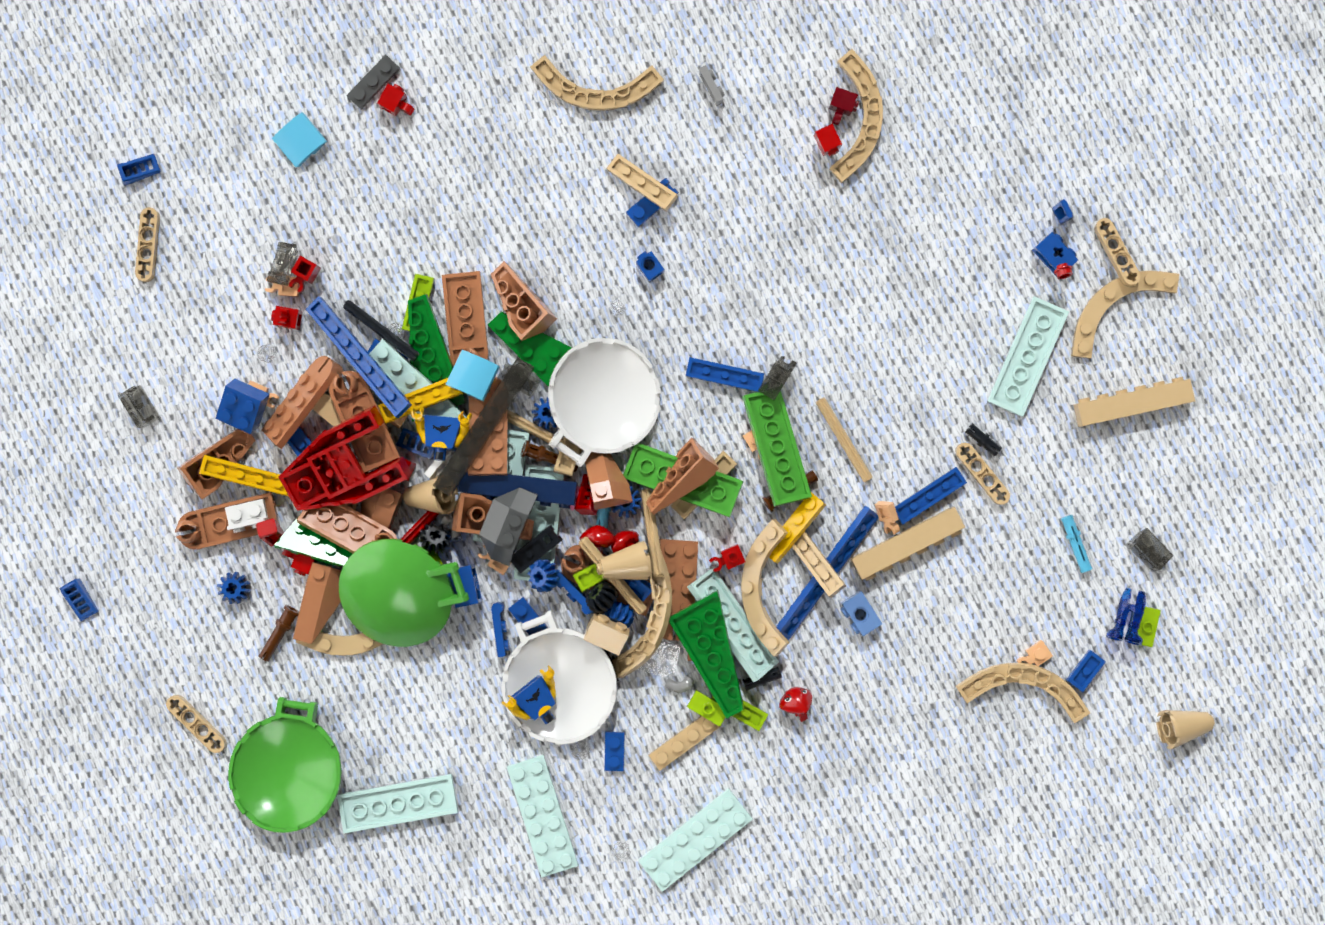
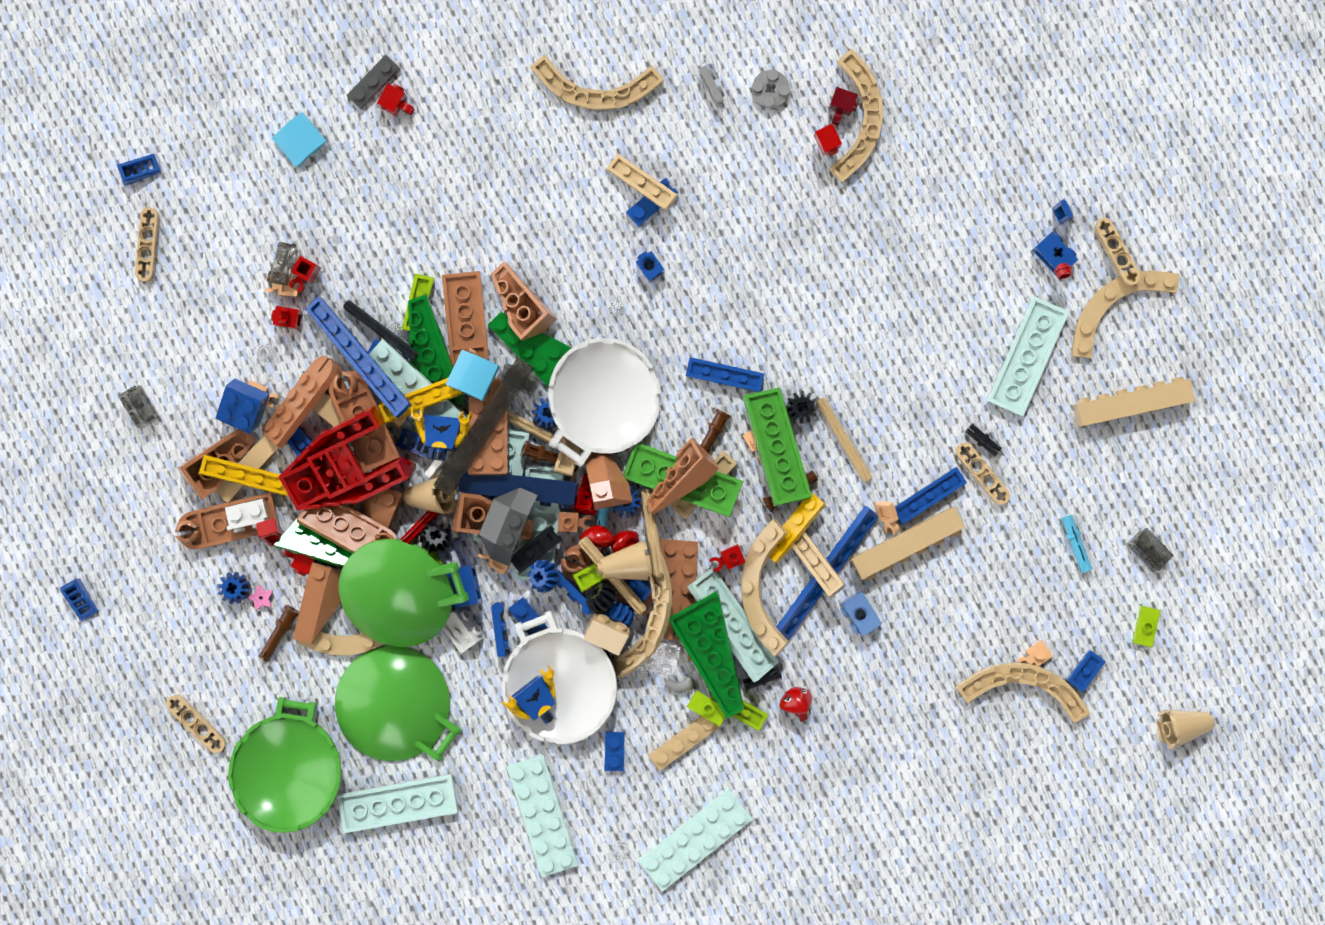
clear smoke hinge [758,356,797,400] -> none
clear blue piece [1106,588,1146,646] -> none
none -> tan tile [215,434,279,503]
none -> bright pink plate [248,585,273,610]
none -> bright green dish [335,646,462,762]
none -> white bracket [442,607,485,654]
none -> nougat brick [558,512,592,532]
none -> reddish brown pin [701,409,732,453]
none -> light grey plate [752,69,790,109]
none -> black gear [785,391,818,424]

